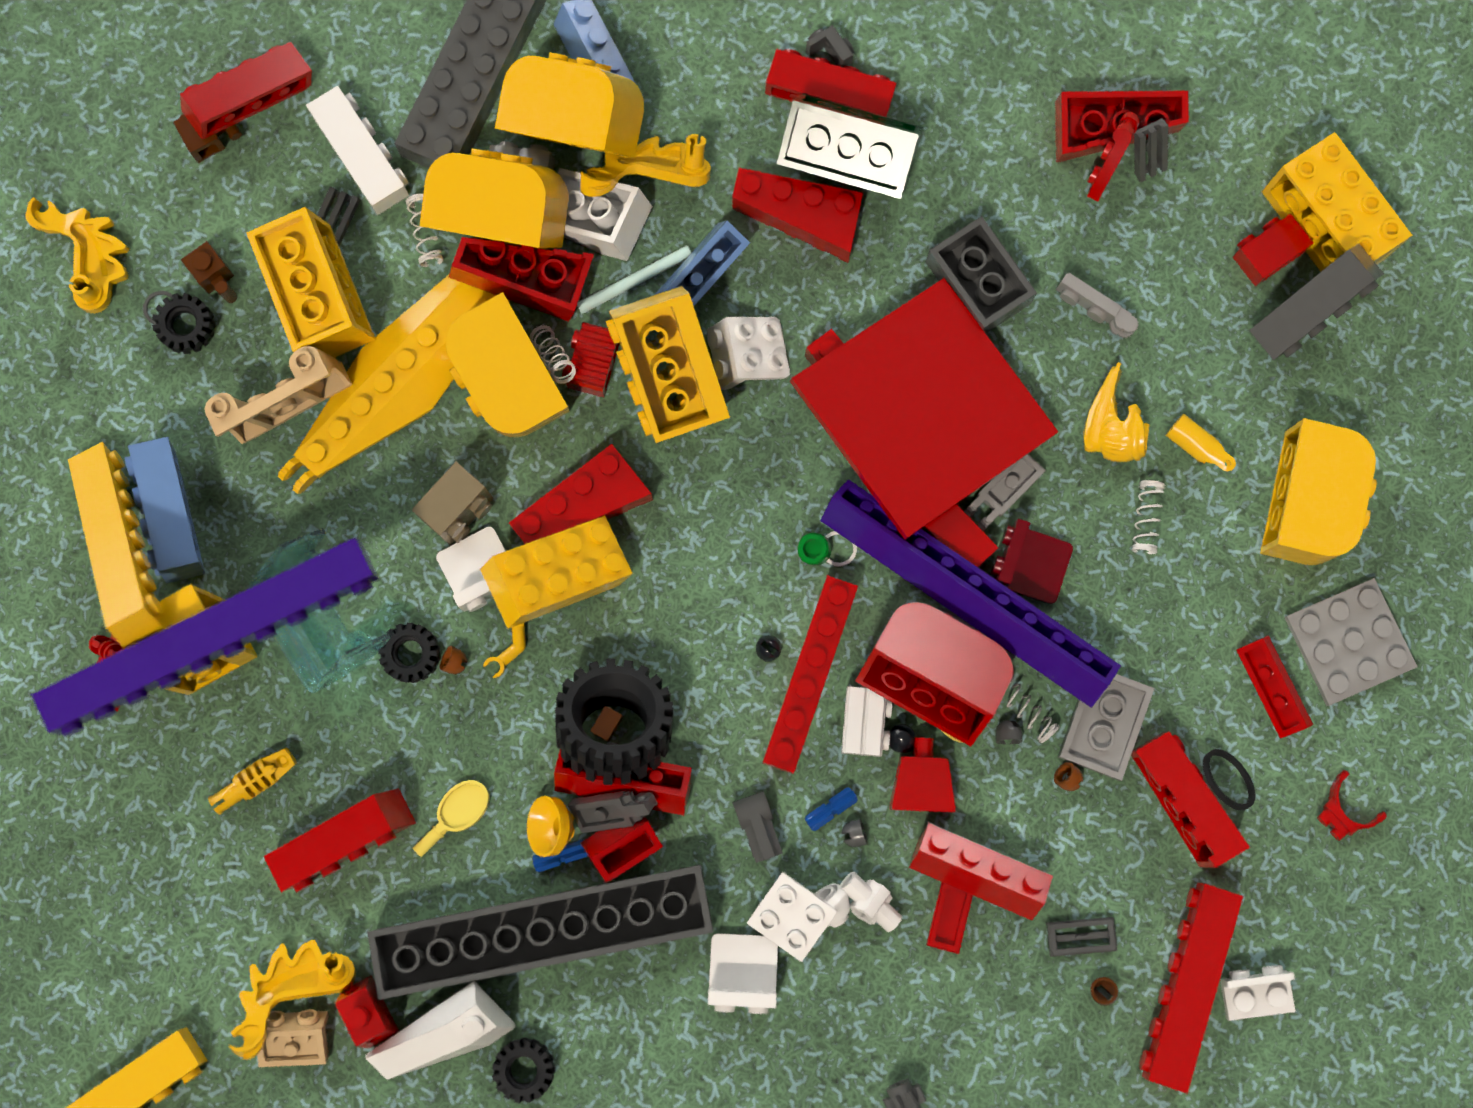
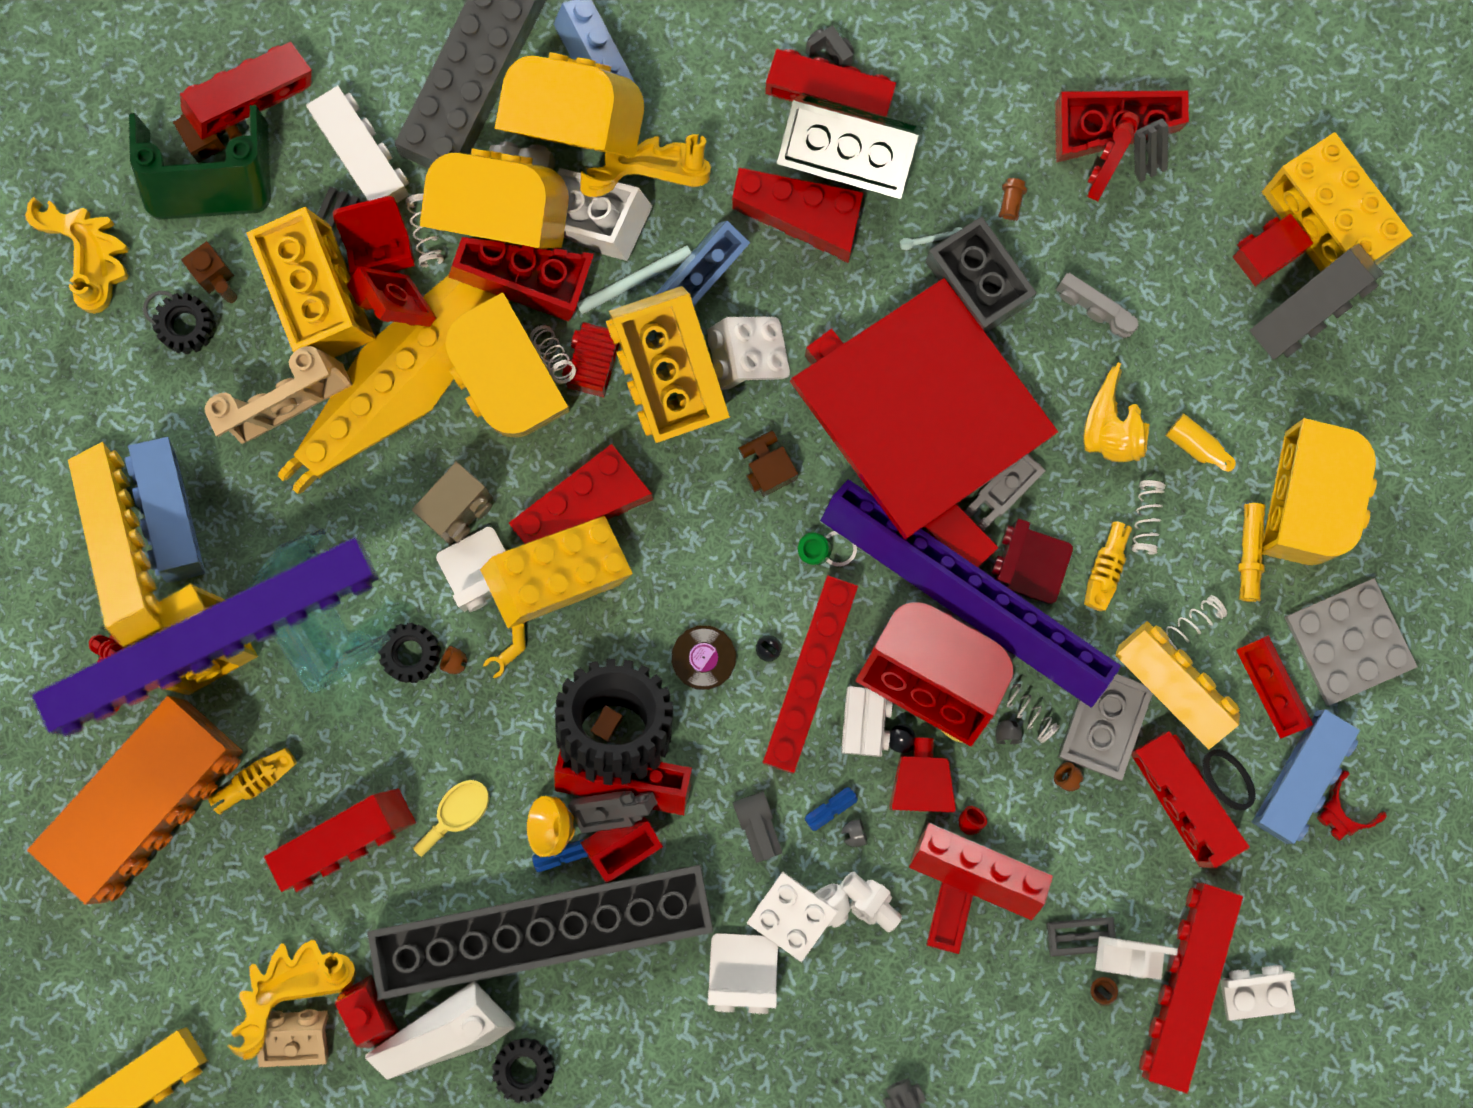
none -> orange brick [27,696,244,905]
none -> dark green windscreen [129,105,271,220]
none -> red bracket [333,196,415,277]
none -> red plate [346,266,437,327]
none -> dark brown tile [672,625,736,690]
none -> reddish brown brick [738,430,798,497]
none -> light aqua hinge [900,227,962,250]
none -> red hinge [958,806,987,835]
none -> dark orange pin [999,178,1027,221]
none -> yellow hinge [1084,522,1132,611]
none -> white panel [1095,936,1178,980]
none -> yellow brick [1115,621,1240,749]
none -> white piece [1166,595,1227,650]
none -> yellow pin [1238,503,1266,602]
none -> medium blue brick [1251,709,1360,844]

